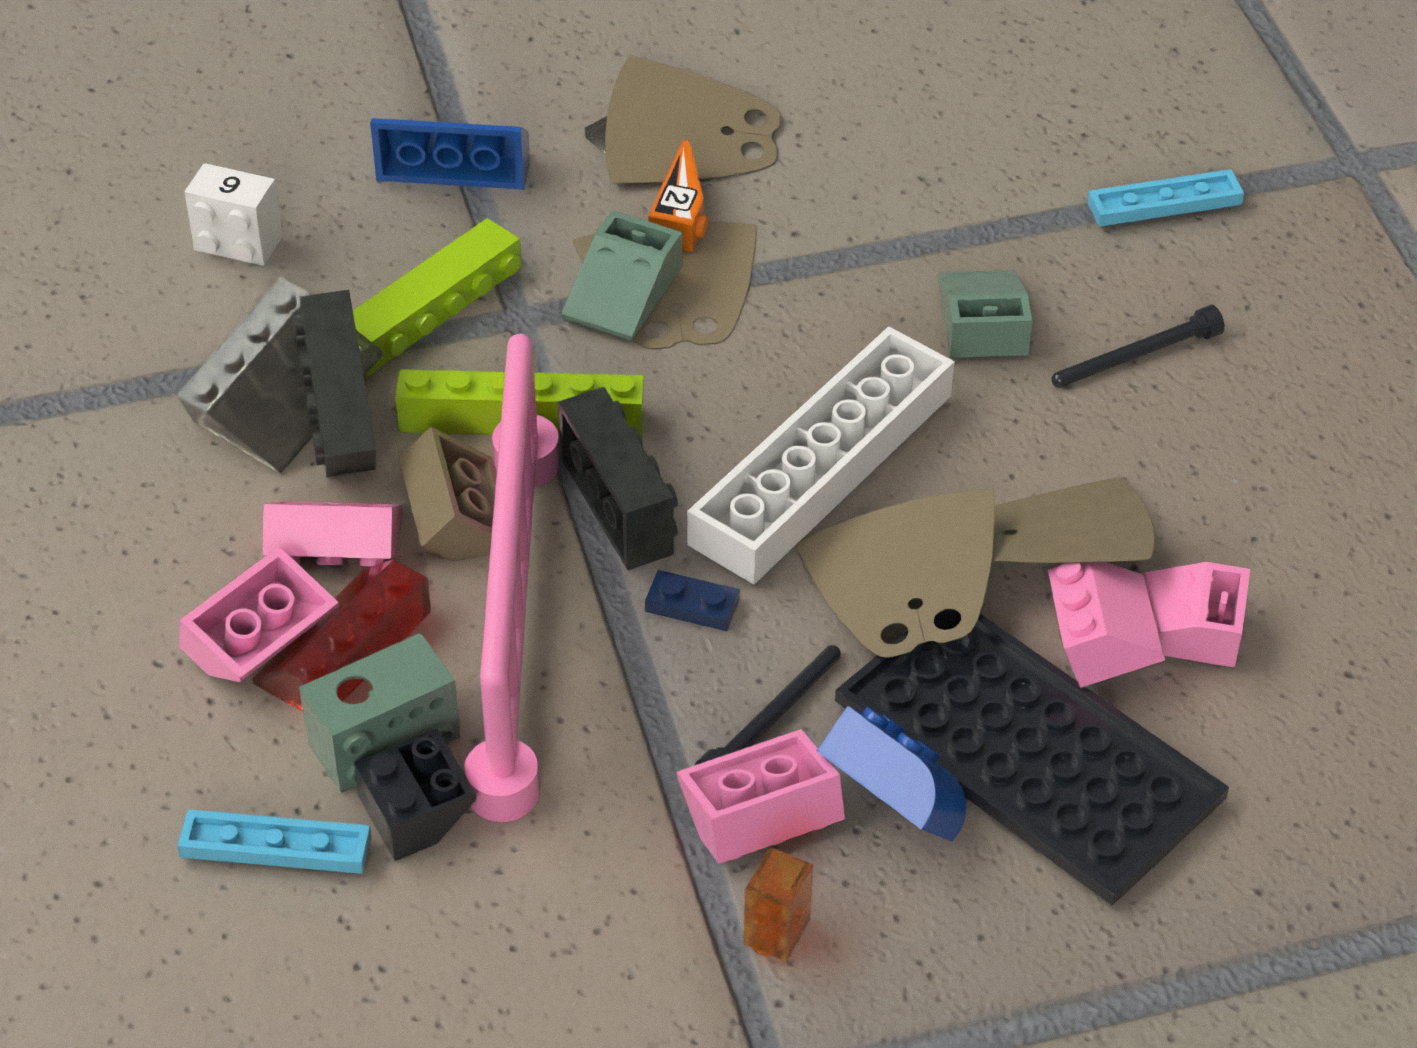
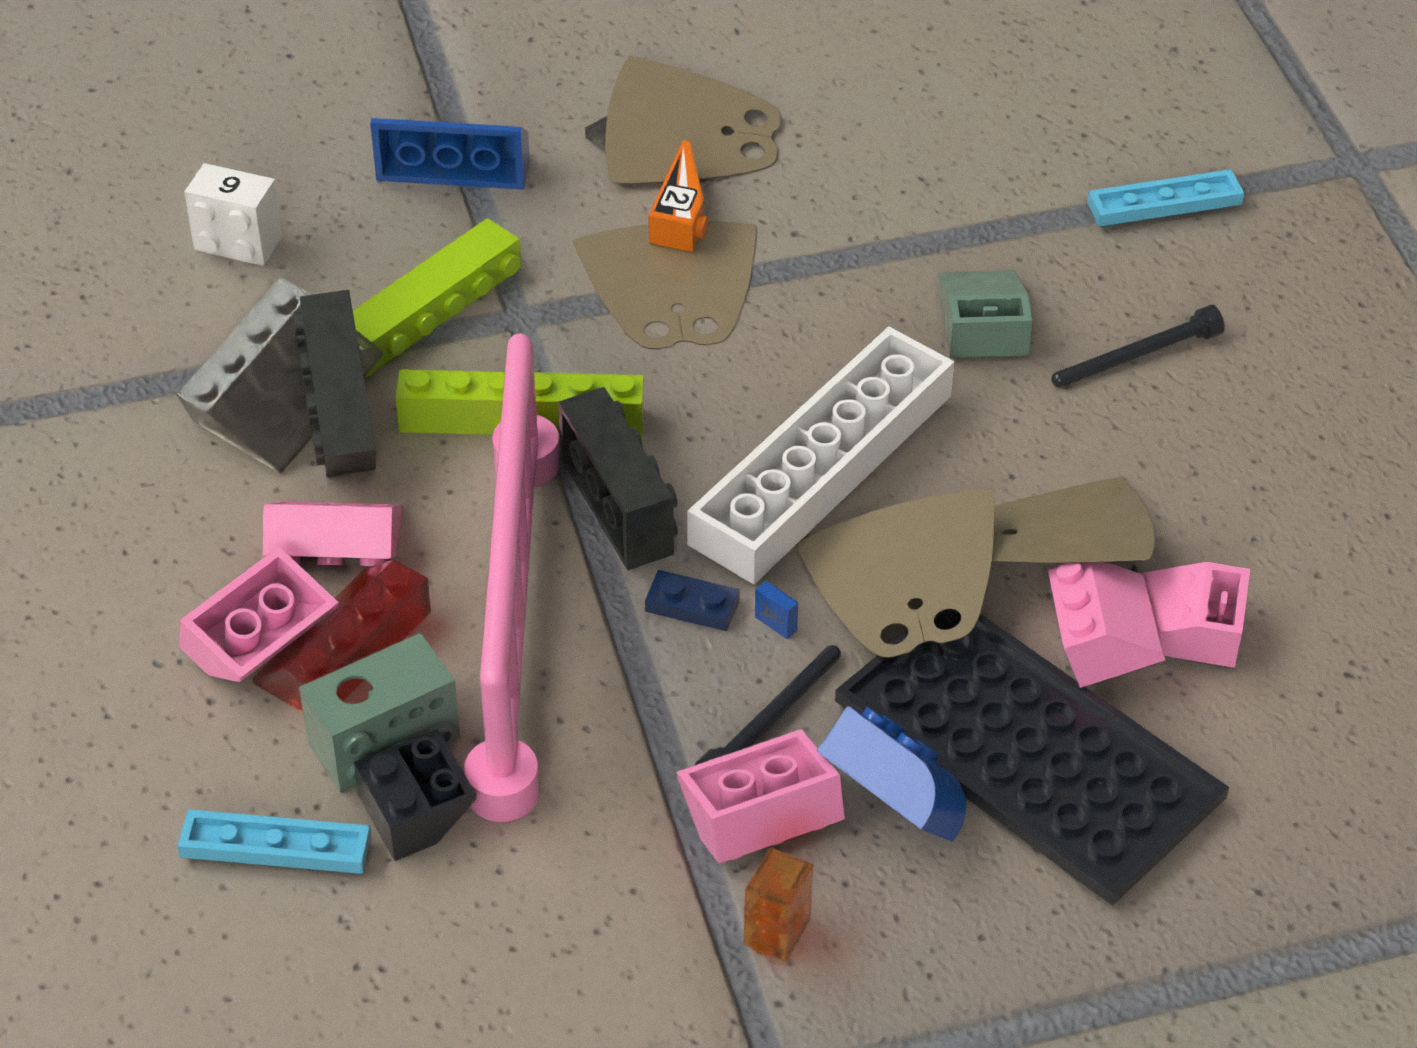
dark tan slope [399,427,497,562] -> none
sand green slope [562,210,683,341] -> none
none -> blue tile [755,581,798,639]

